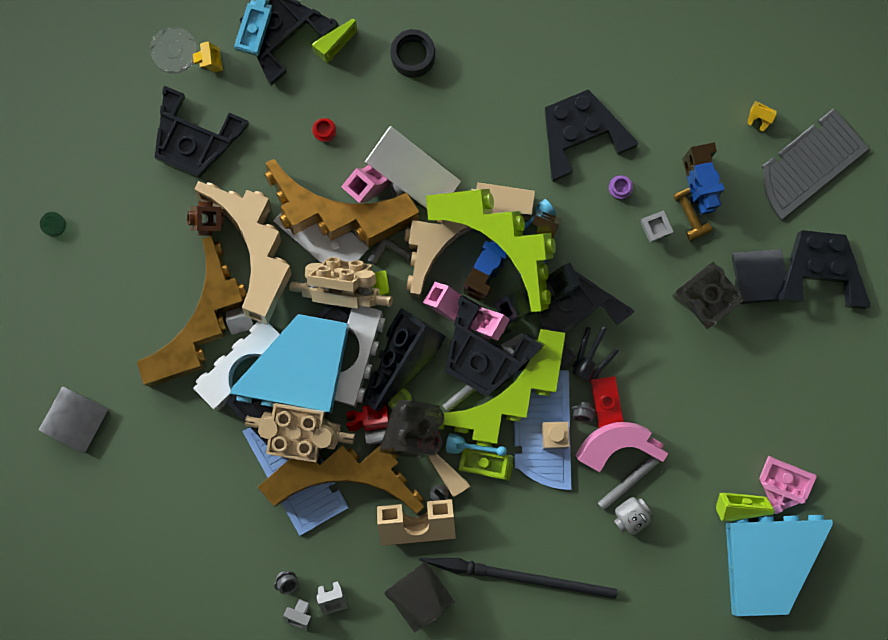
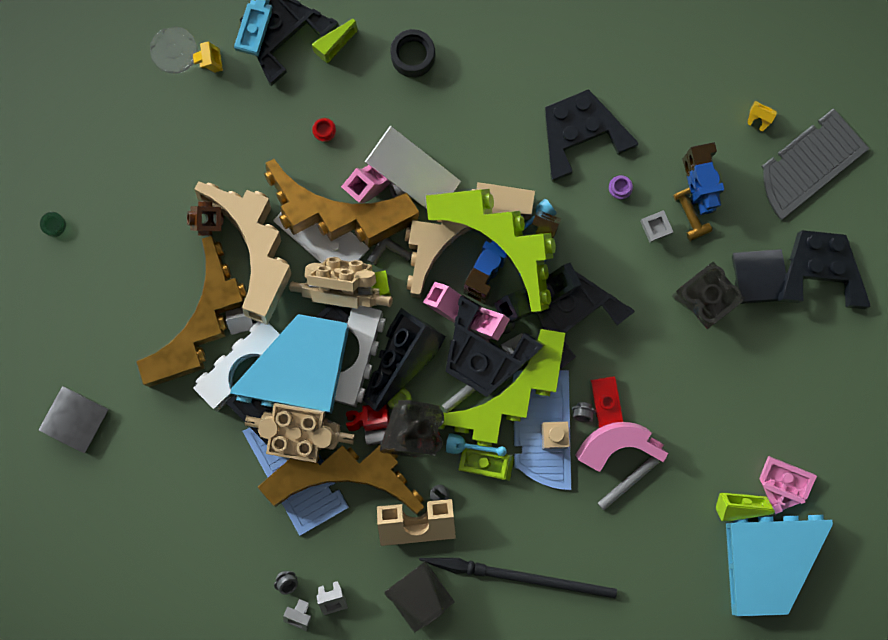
black wing [154,85,250,178] -> none
tan slope [428,451,471,497] -> none
black plant [572,326,619,382] -> none
light grey head [614,497,653,535] -> none

